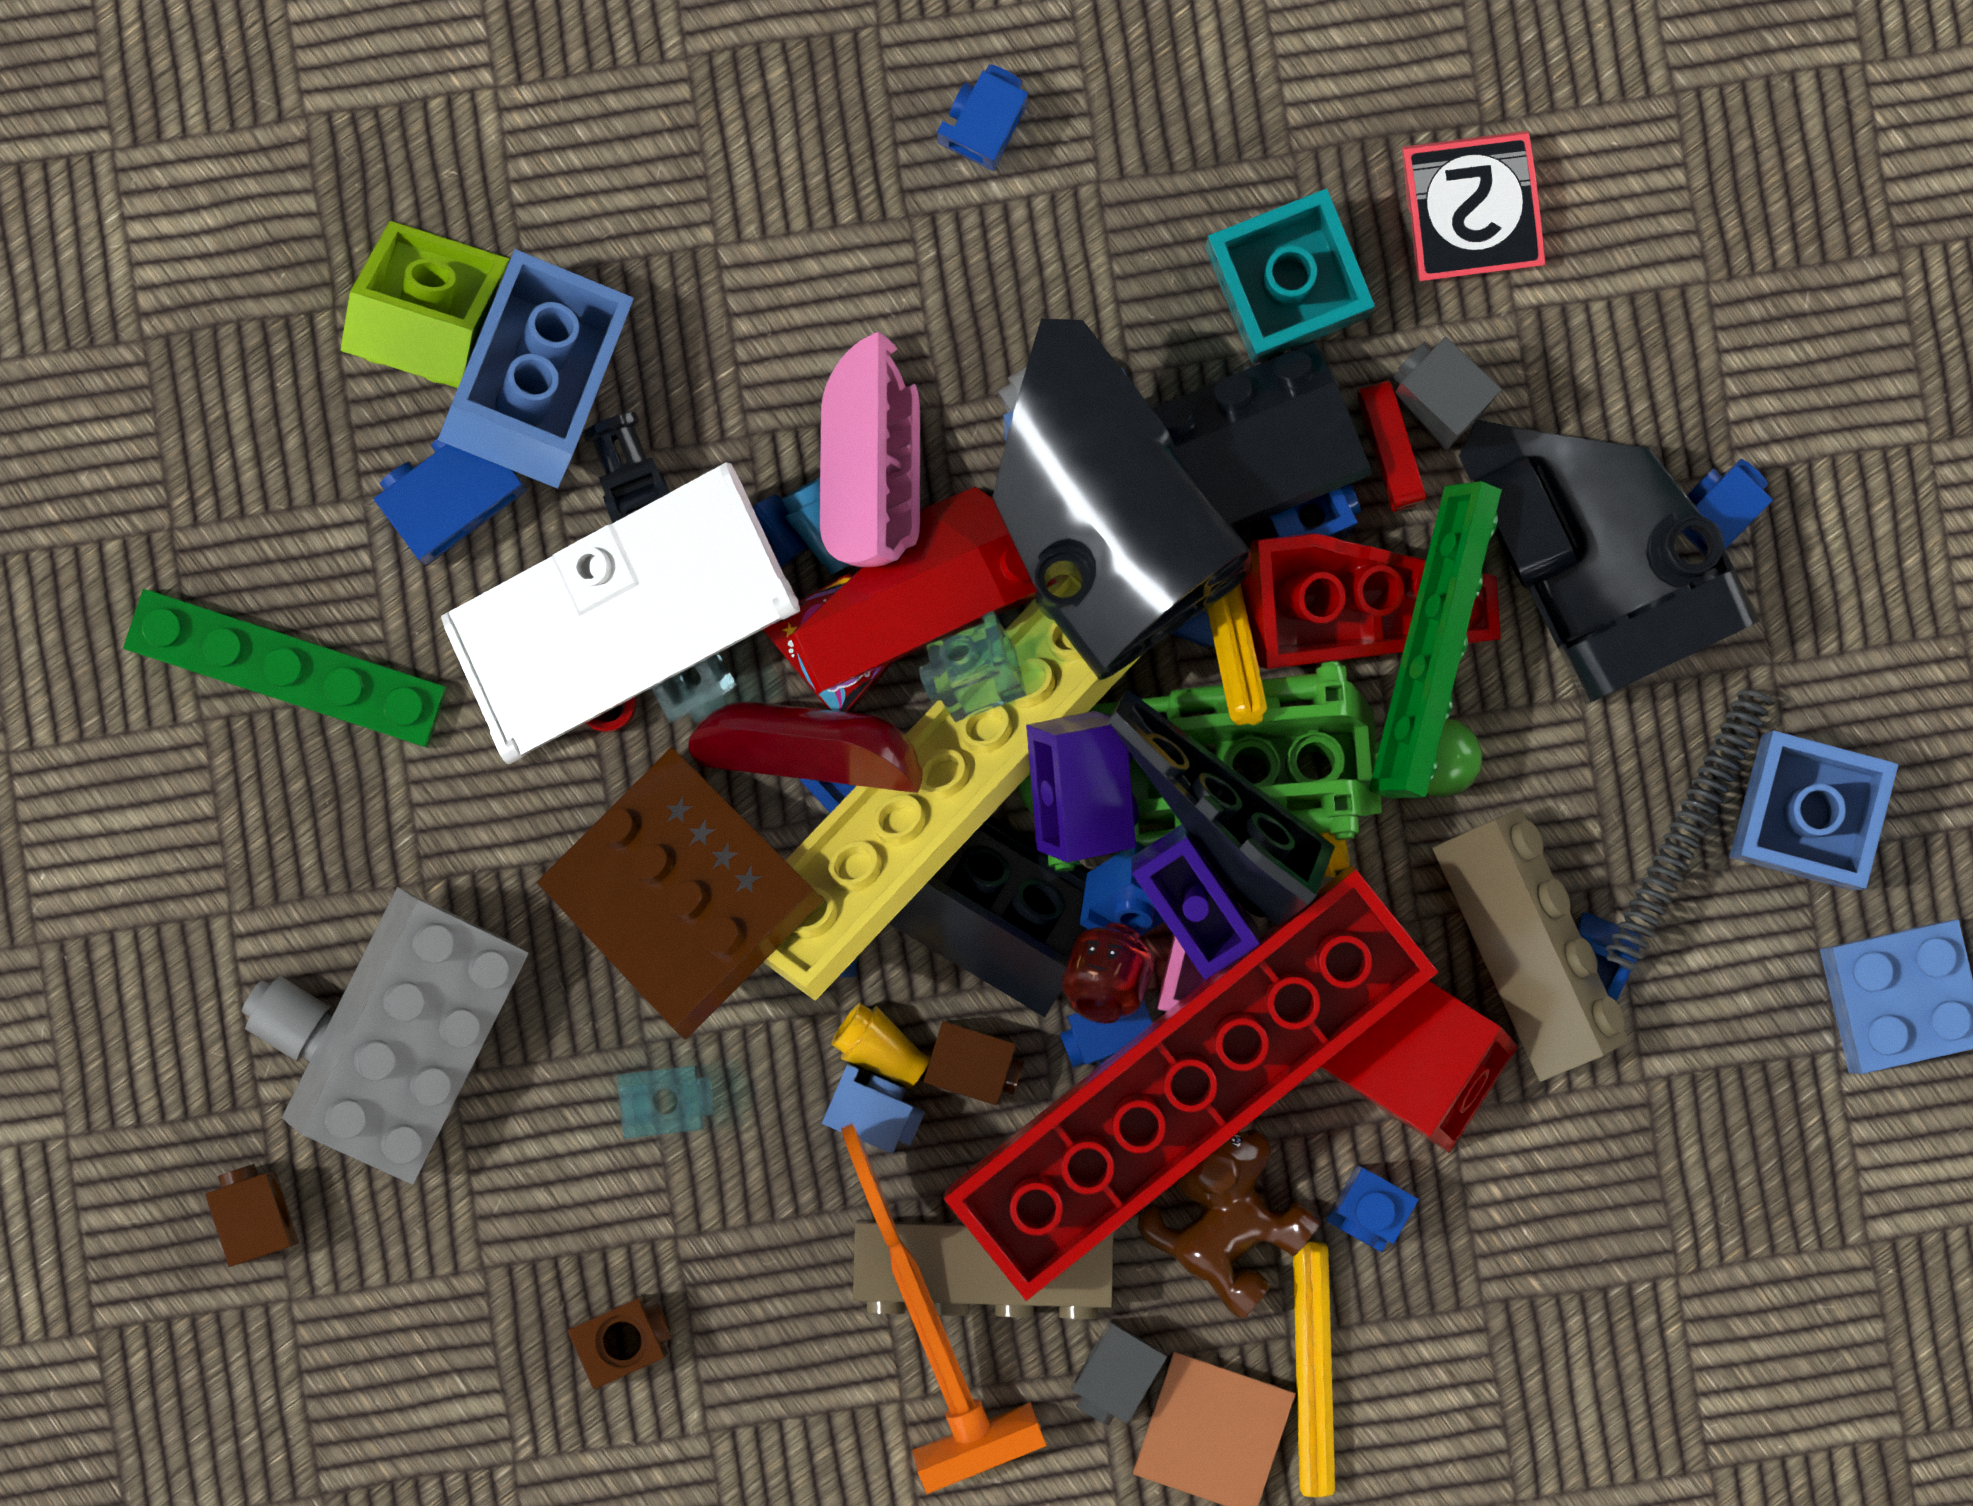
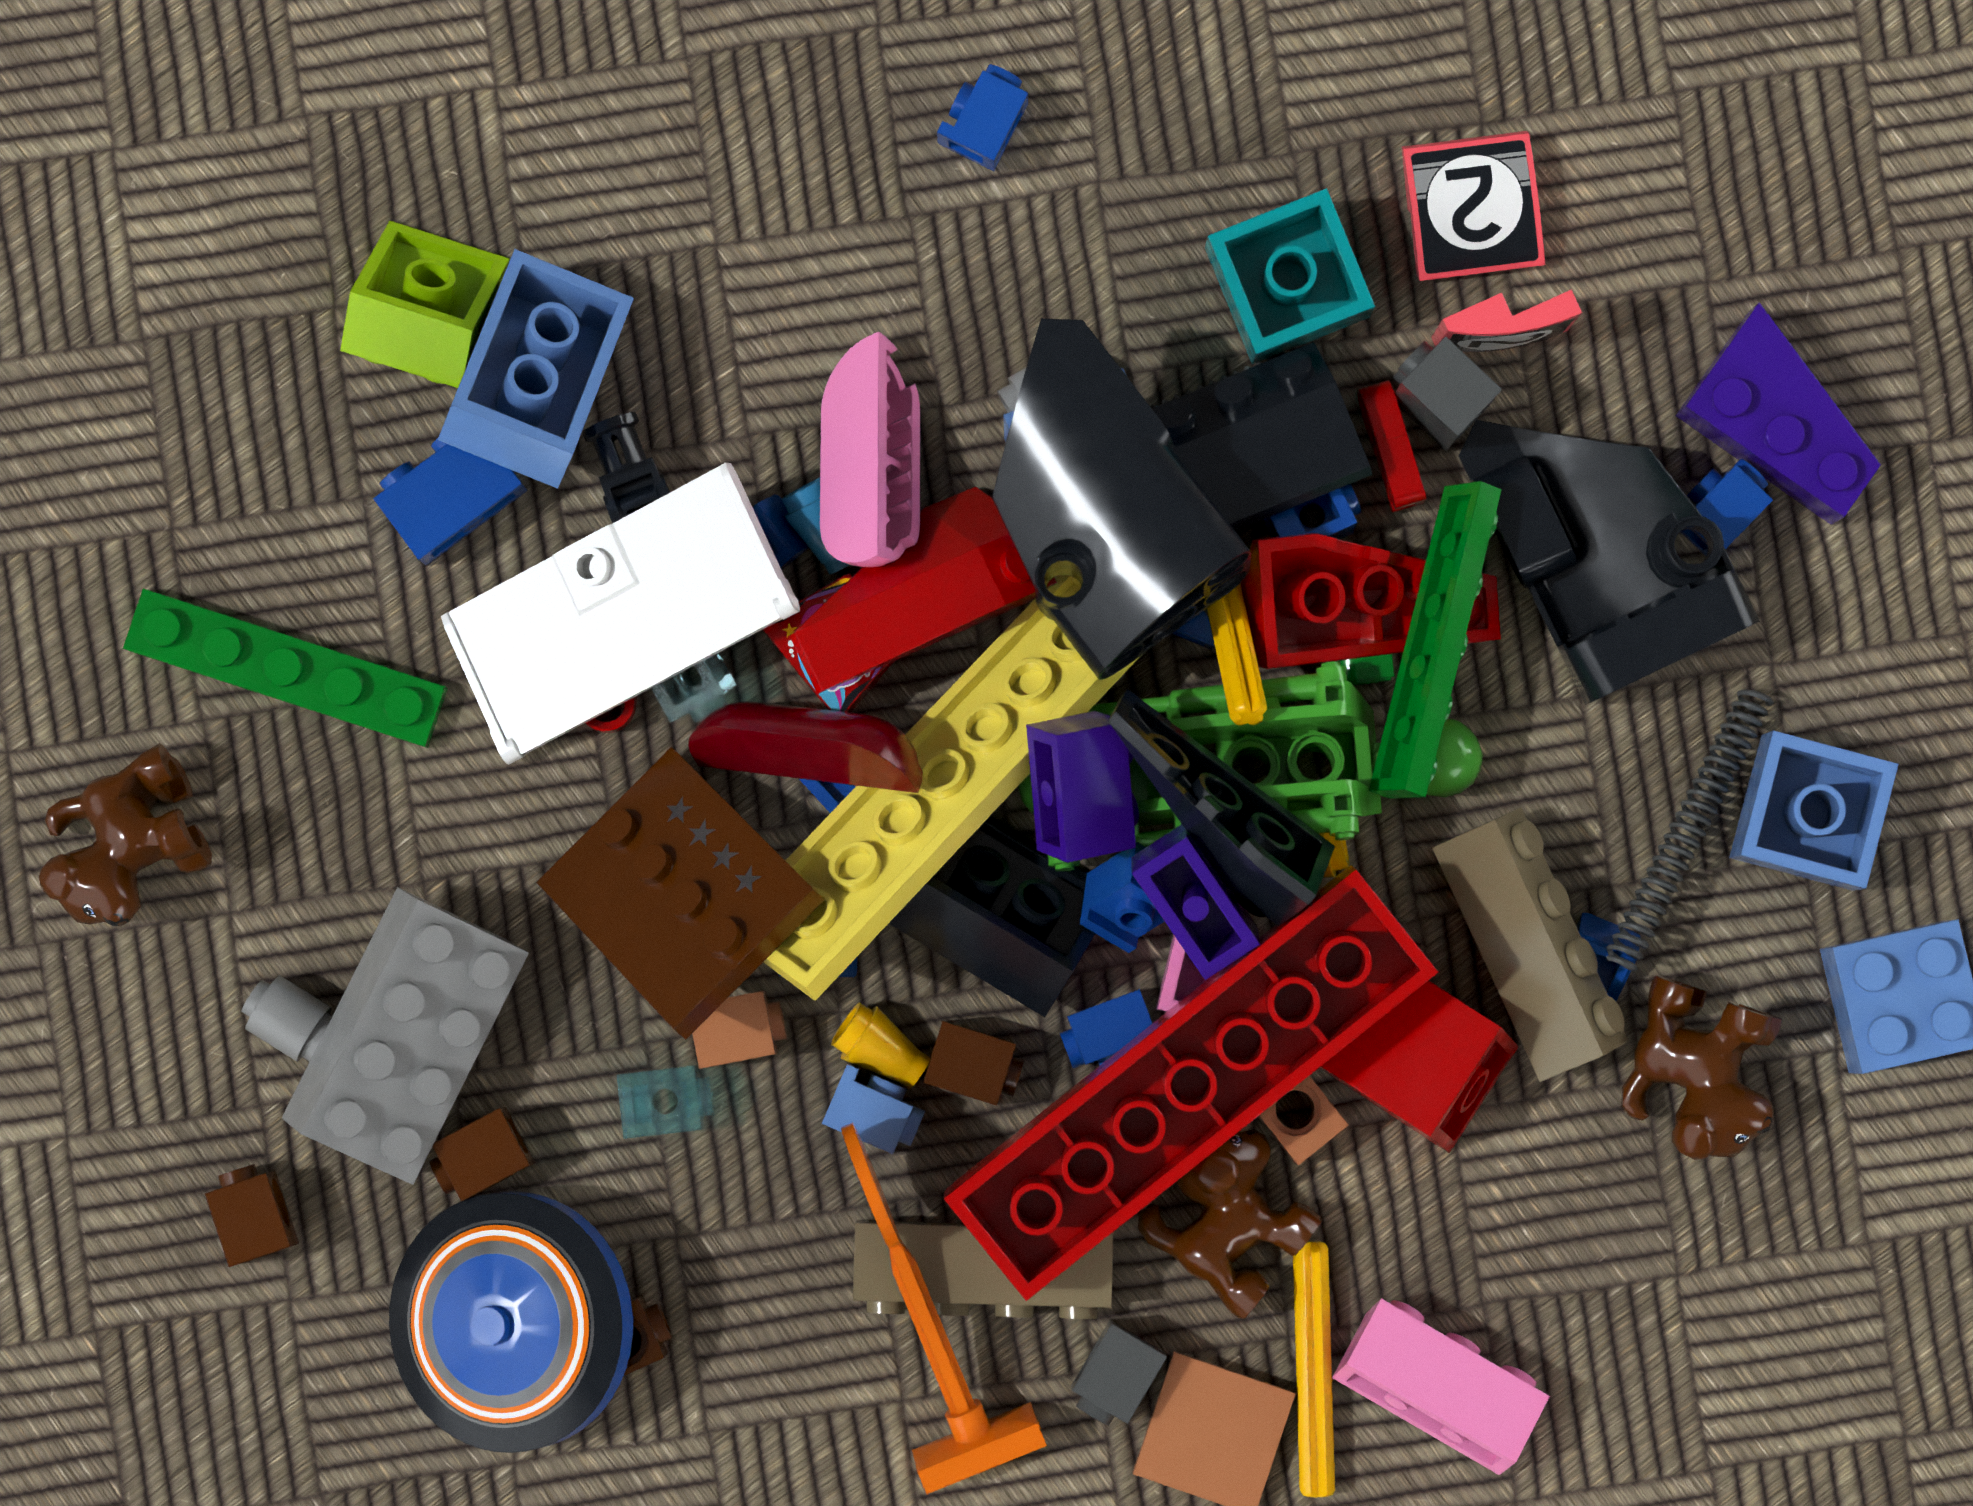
clear light blue brick [919,611,1027,722] -> none
clear red head [1062,923,1155,1024] -> none
blue brick [1325,1165,1419,1253] -> none
none -> reddish brown animal [39,743,212,926]
none -> dish [389,1191,633,1453]
none -> reddish brown brick [429,1107,535,1201]
none -> nougat brick [692,991,787,1069]
none -> nougat brick [1258,1075,1349,1165]
none -> green tile [1331,654,1395,686]
none -> bright pink brick [1332,1298,1550,1475]
none -> coral slope [1431,289,1582,352]
none -> reddish brown animal [1621,975,1782,1160]
none -> dark purple wedge [1675,302,1881,525]

